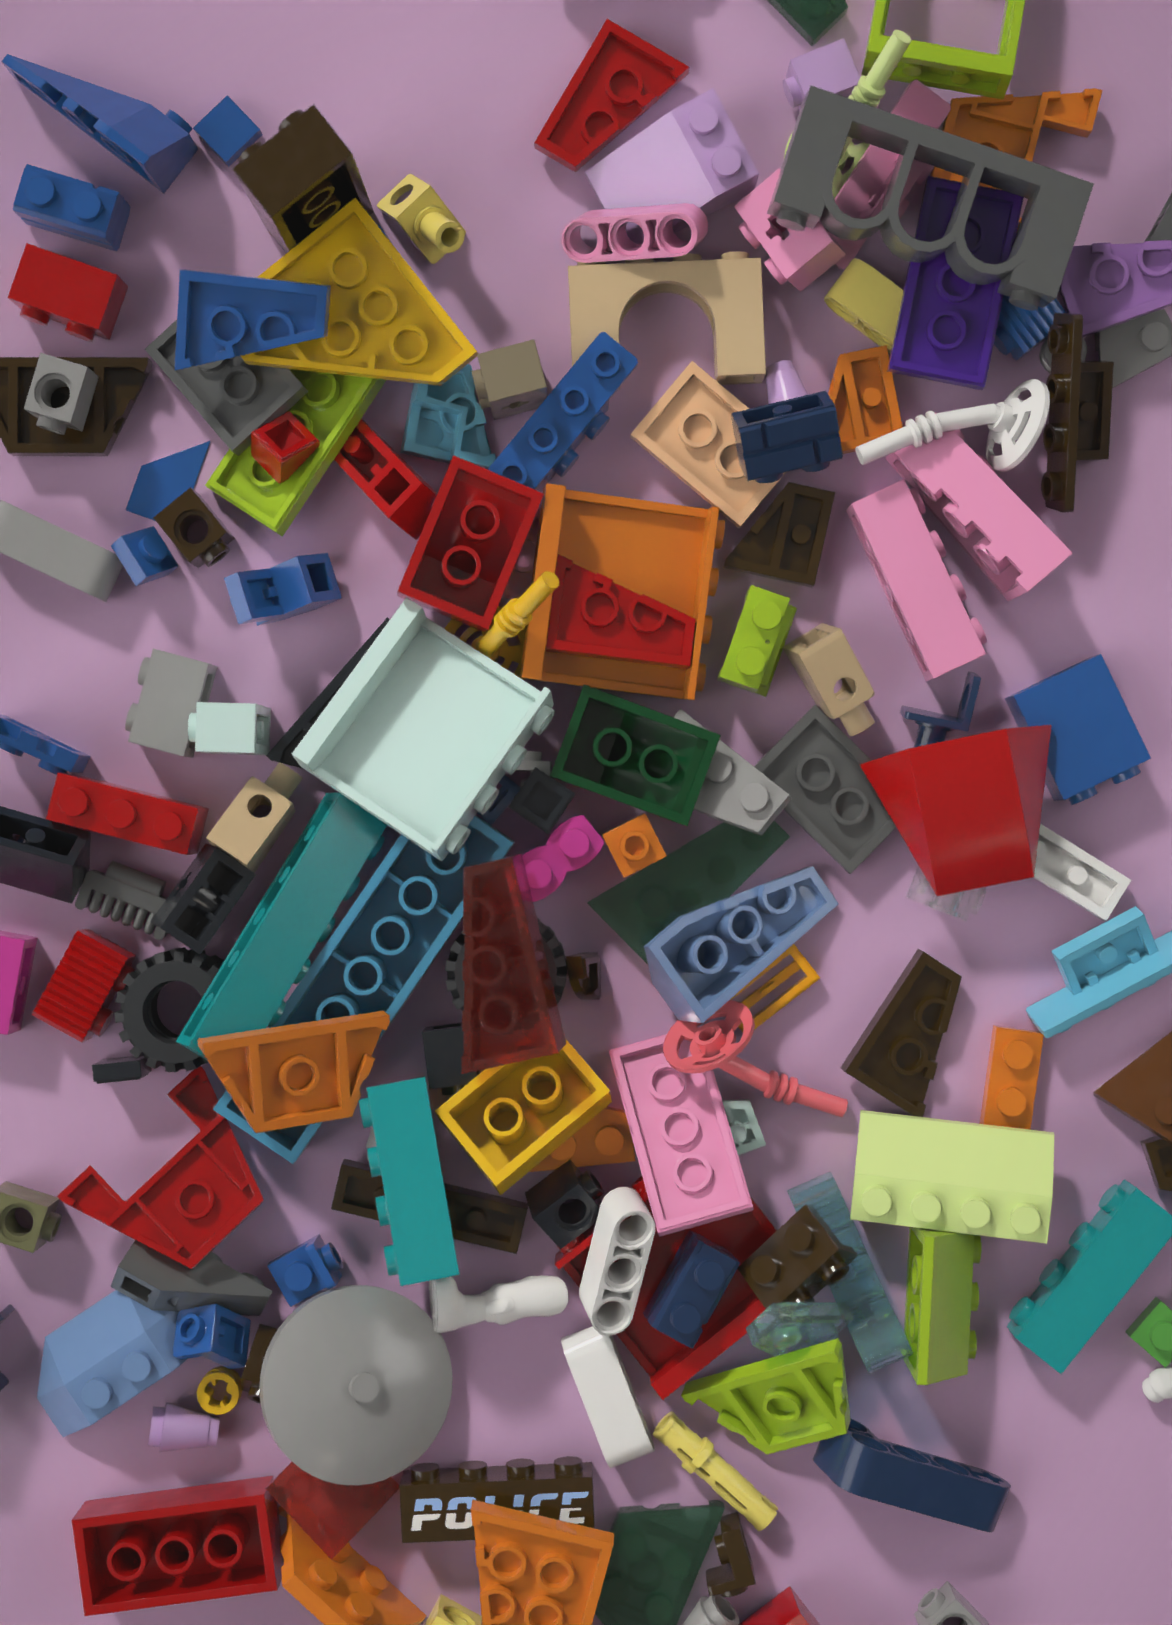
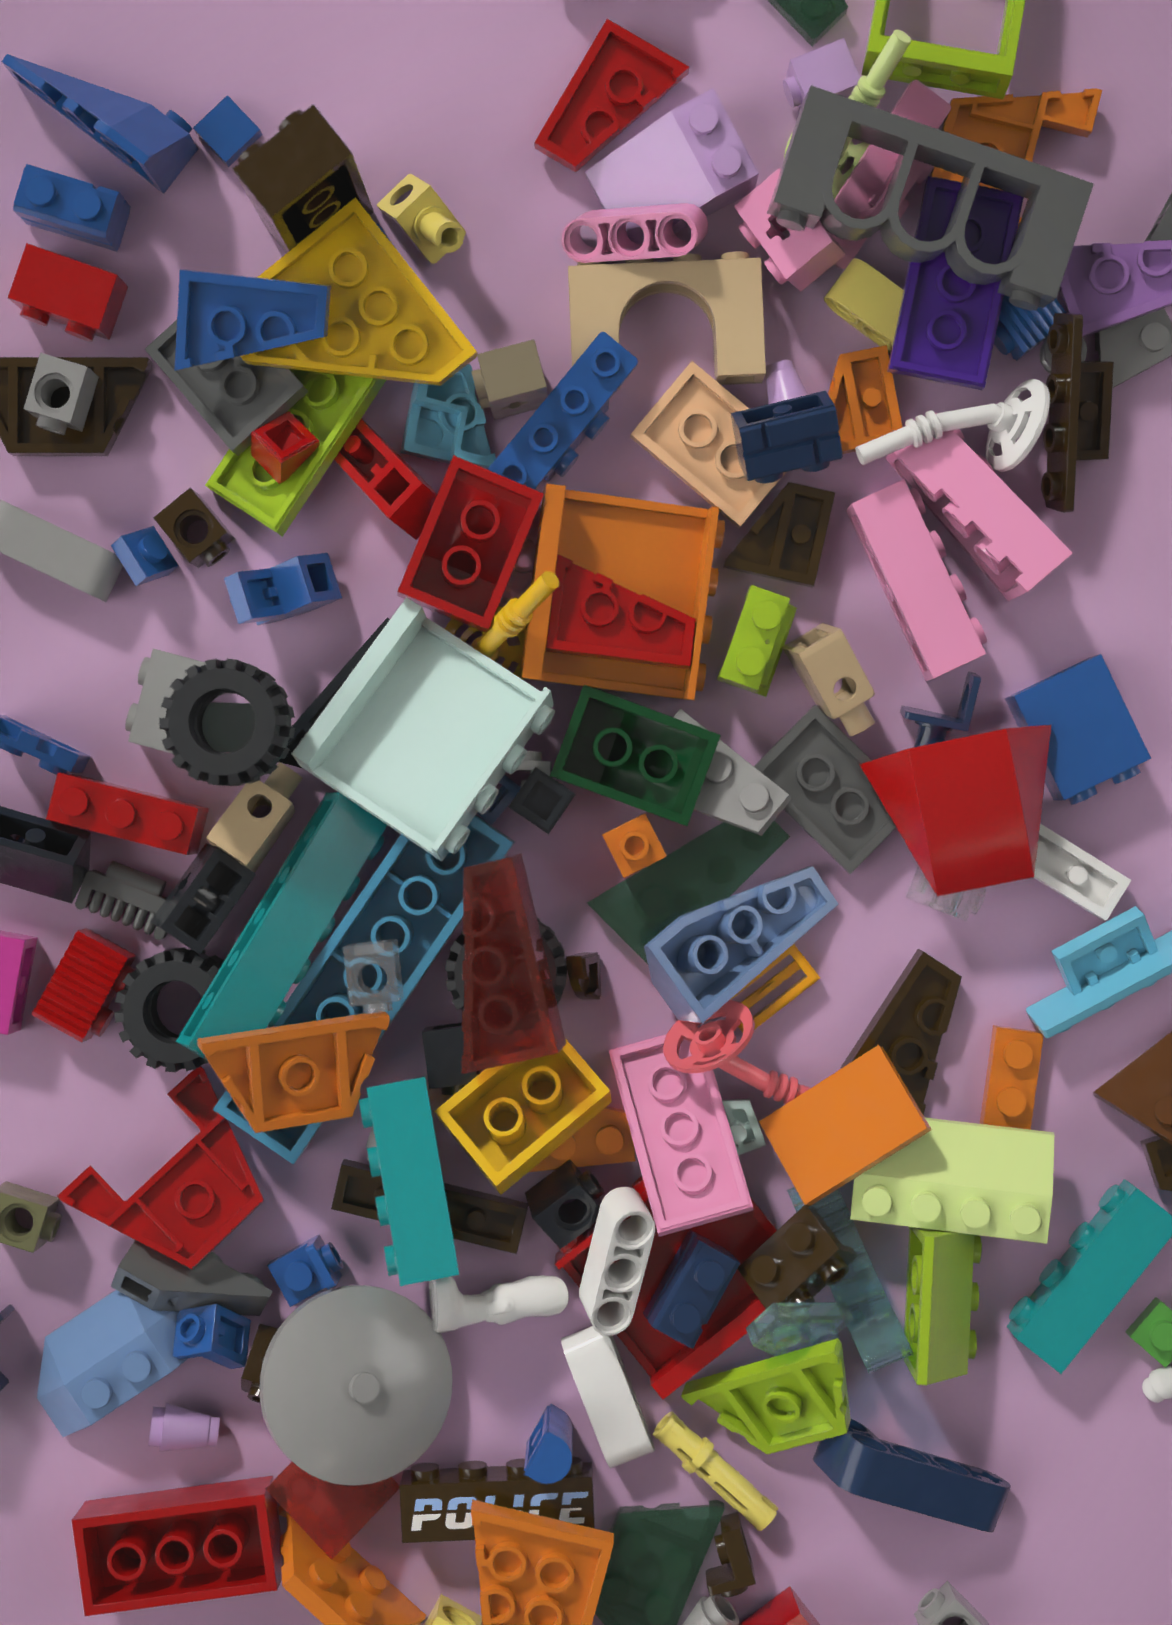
black tile [92,1056,152,1084] -> none
blue sticker [126,441,210,521] -> none
yellow bush [197,1366,243,1415] -> none
dark pink brick [508,815,605,903] -> none
none -> black tyre [159,658,295,786]
none -> clear brick [343,939,404,1014]
none -> blue brick [524,1404,573,1484]
none -> orange tile [759,1045,932,1206]

